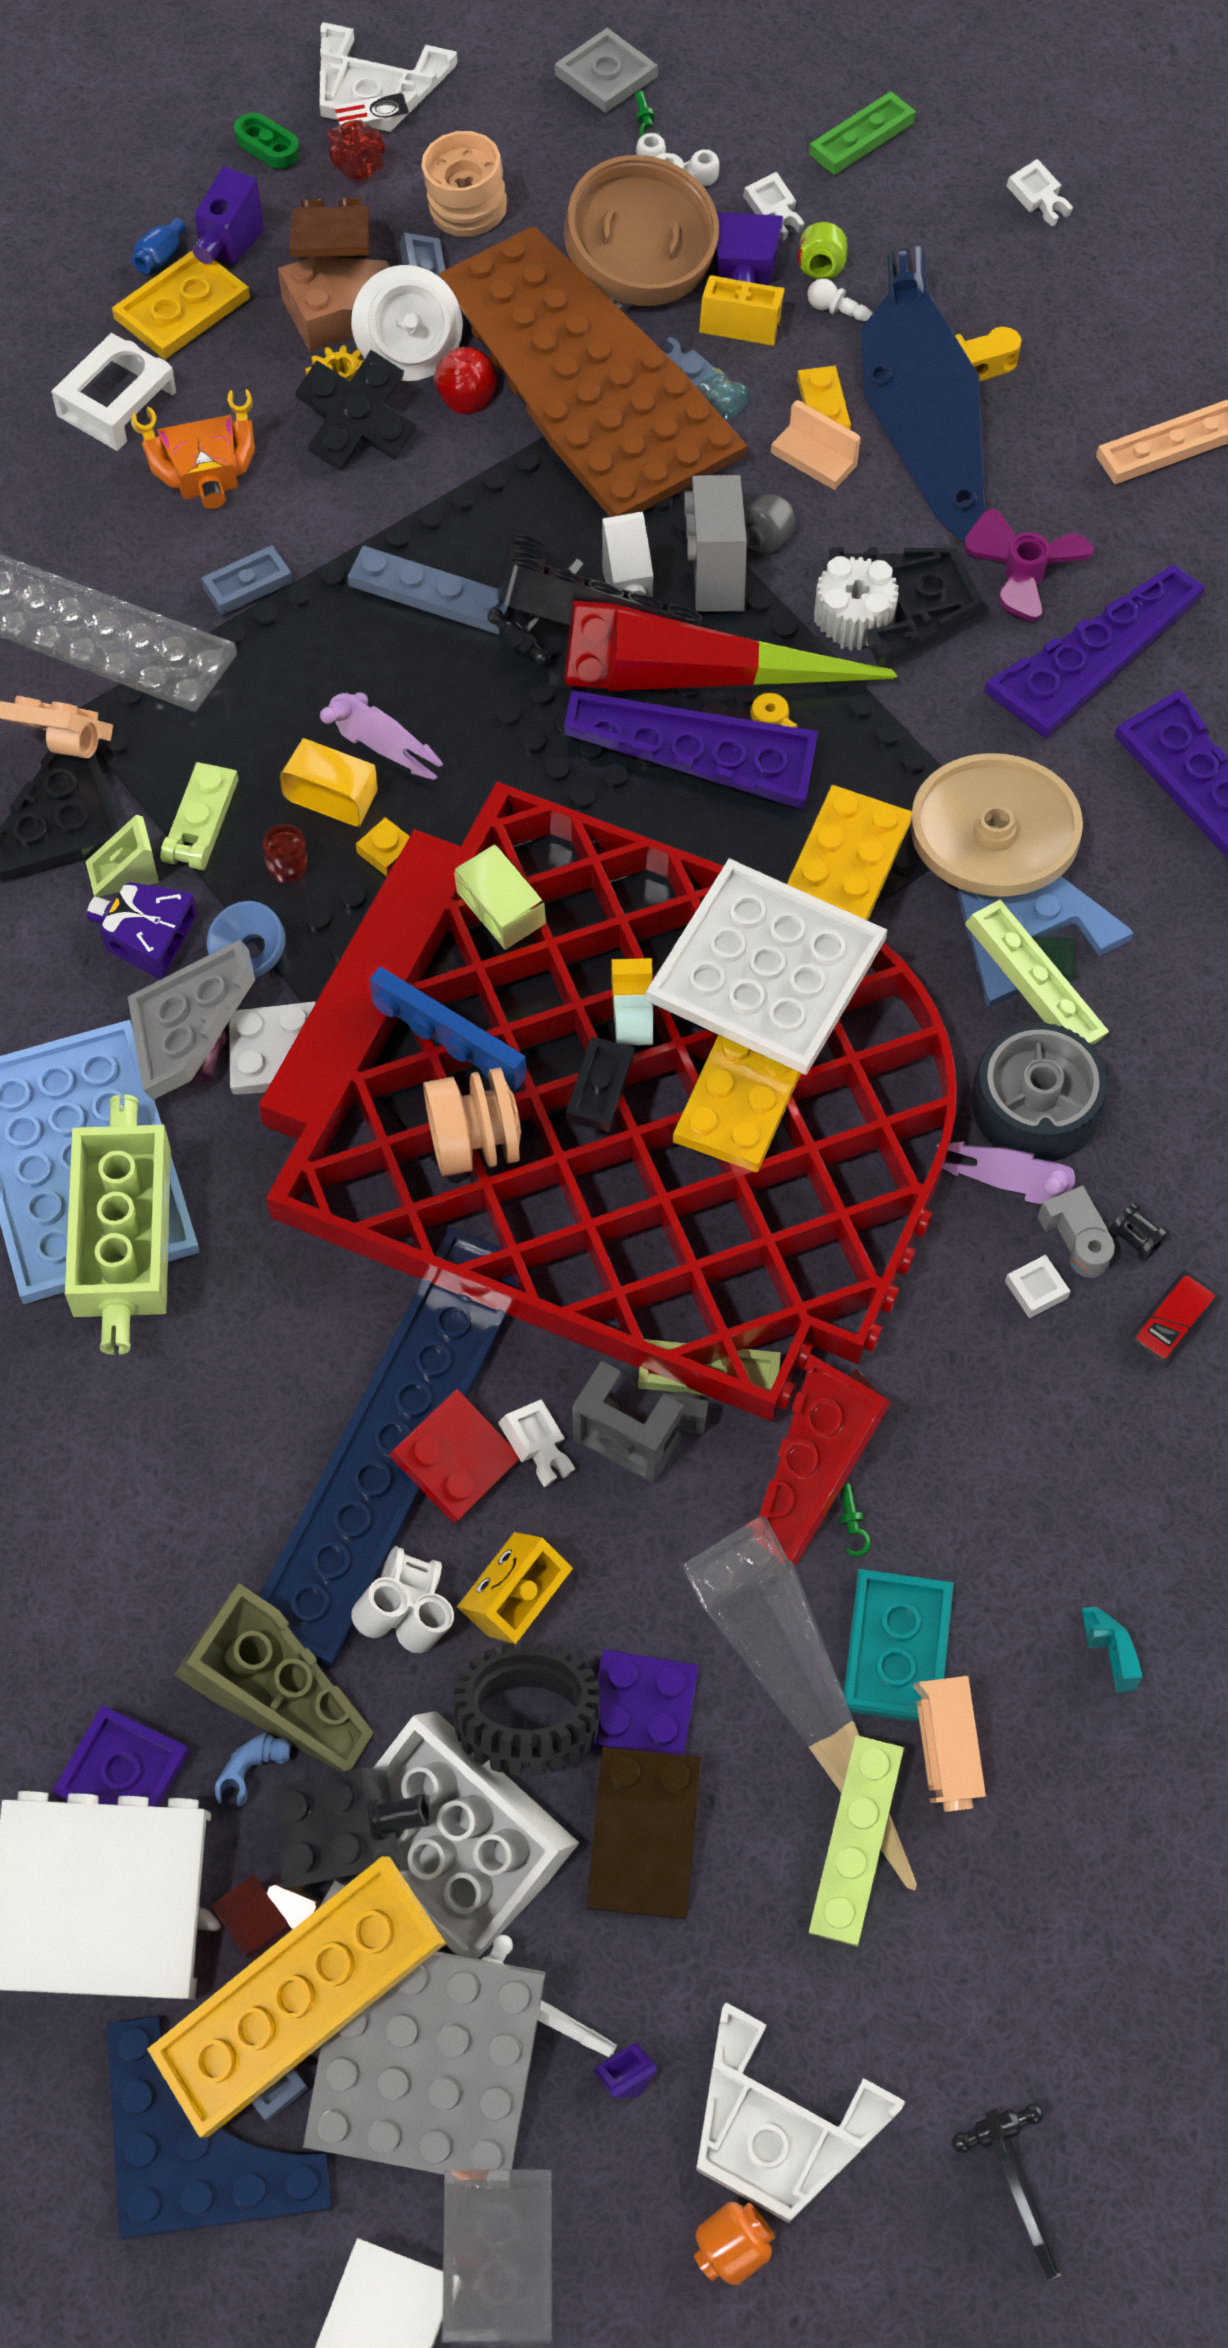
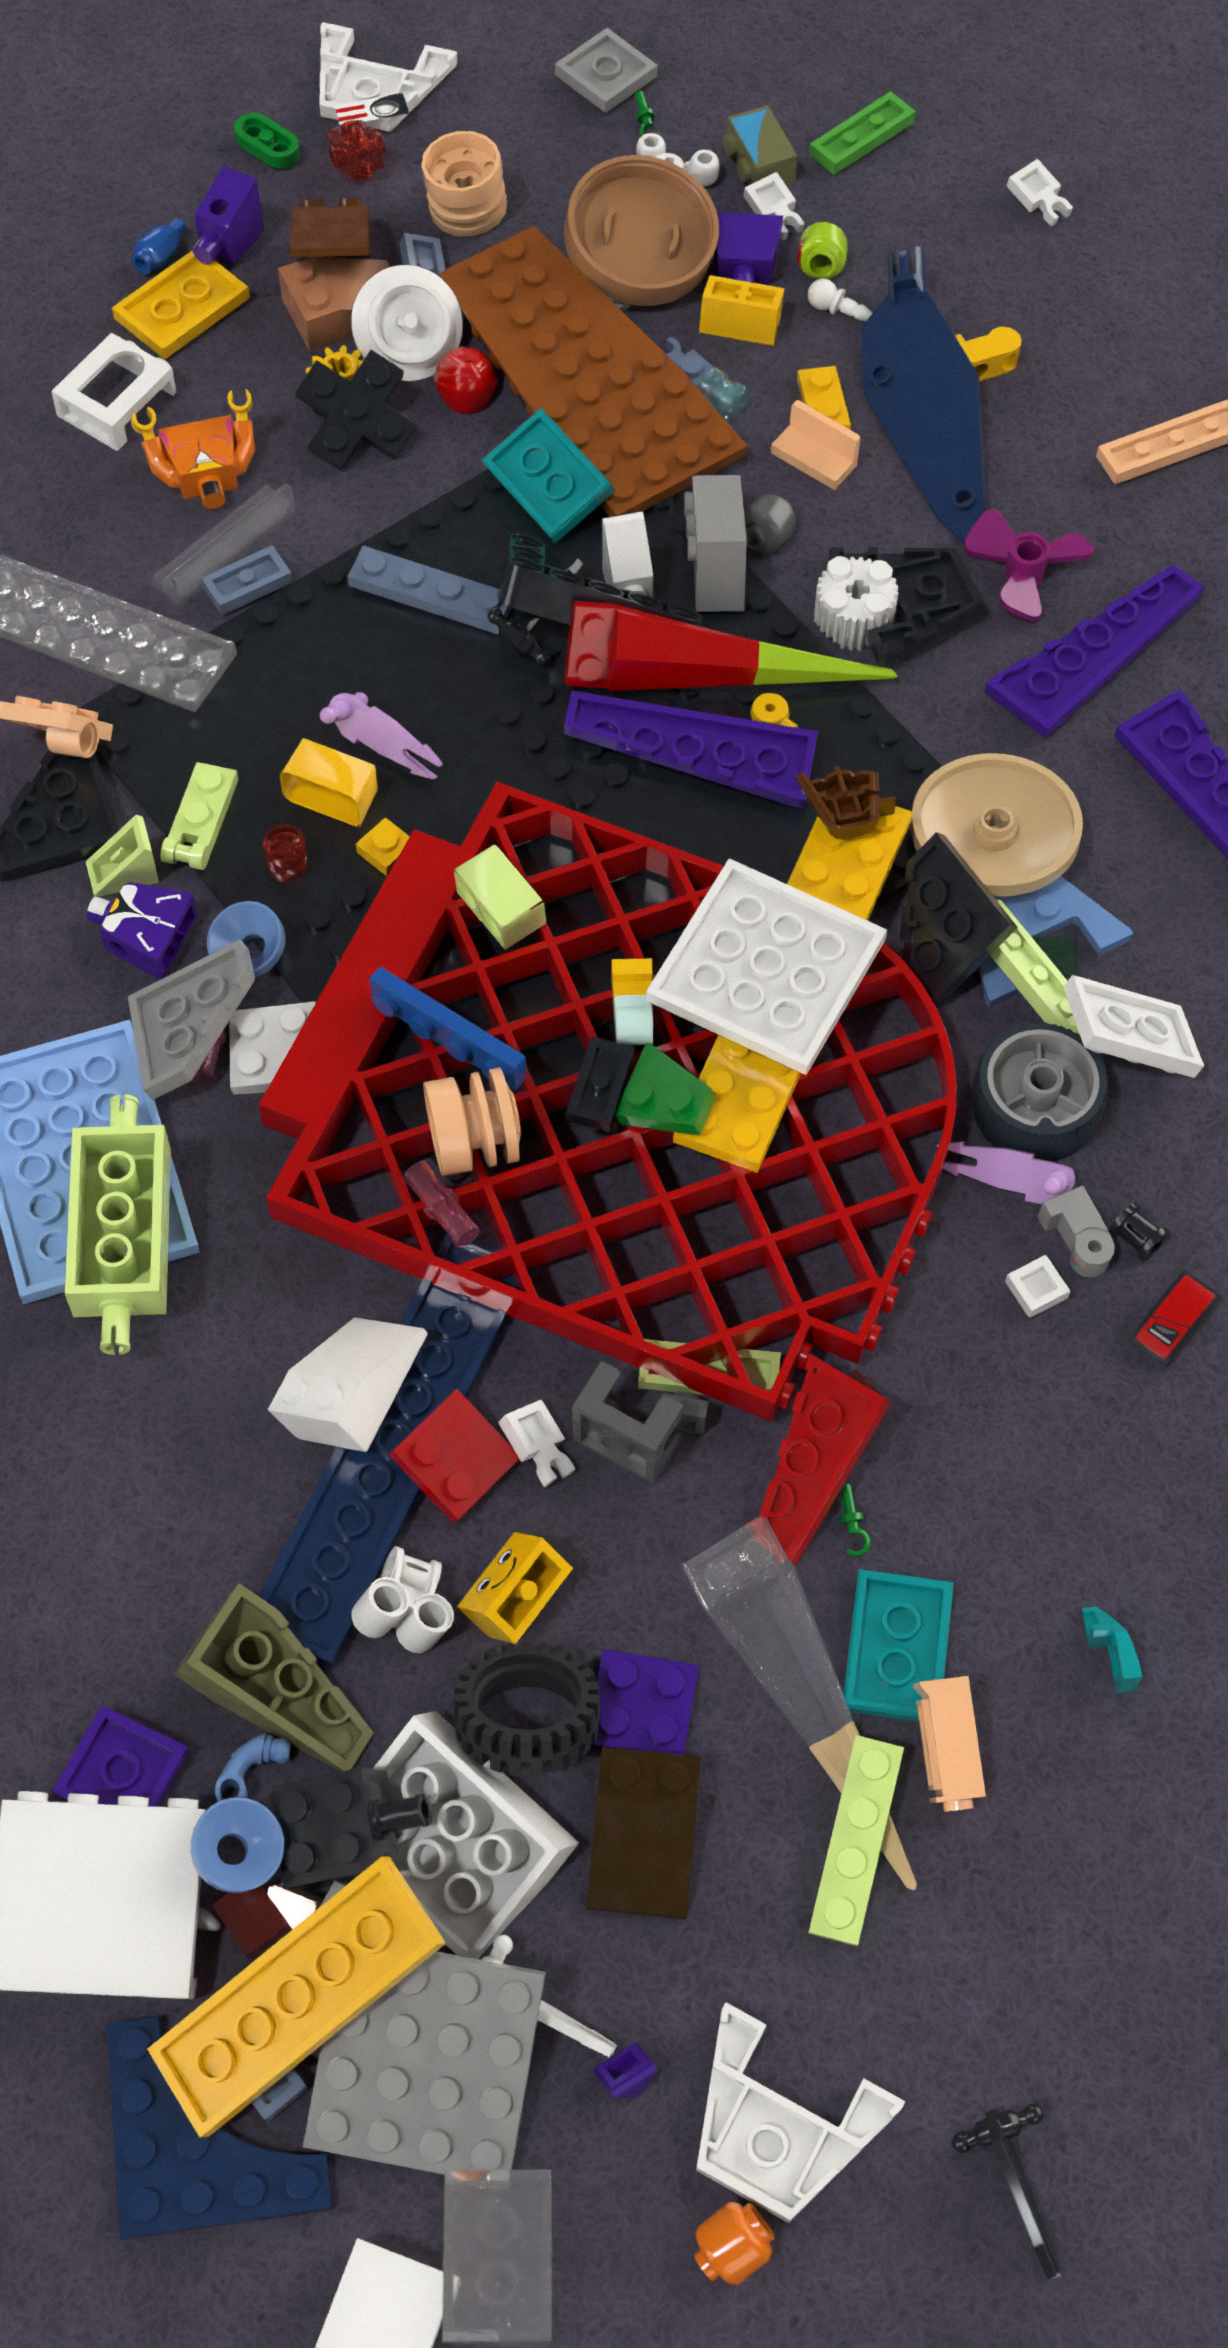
none -> clear panel [151,483,295,607]
none -> medium blue piece [190,1797,284,1893]
none -> white slope [268,1317,428,1452]
none -> clear pink pin [403,1161,480,1248]
none -> teal tile [481,408,615,543]
none -> green wing [614,1044,716,1135]
none -> olive brick [723,105,797,185]
none -> reddish brown piece [795,766,896,839]
none -> black plate [900,832,1018,1008]
none -> white plate [1063,975,1204,1078]

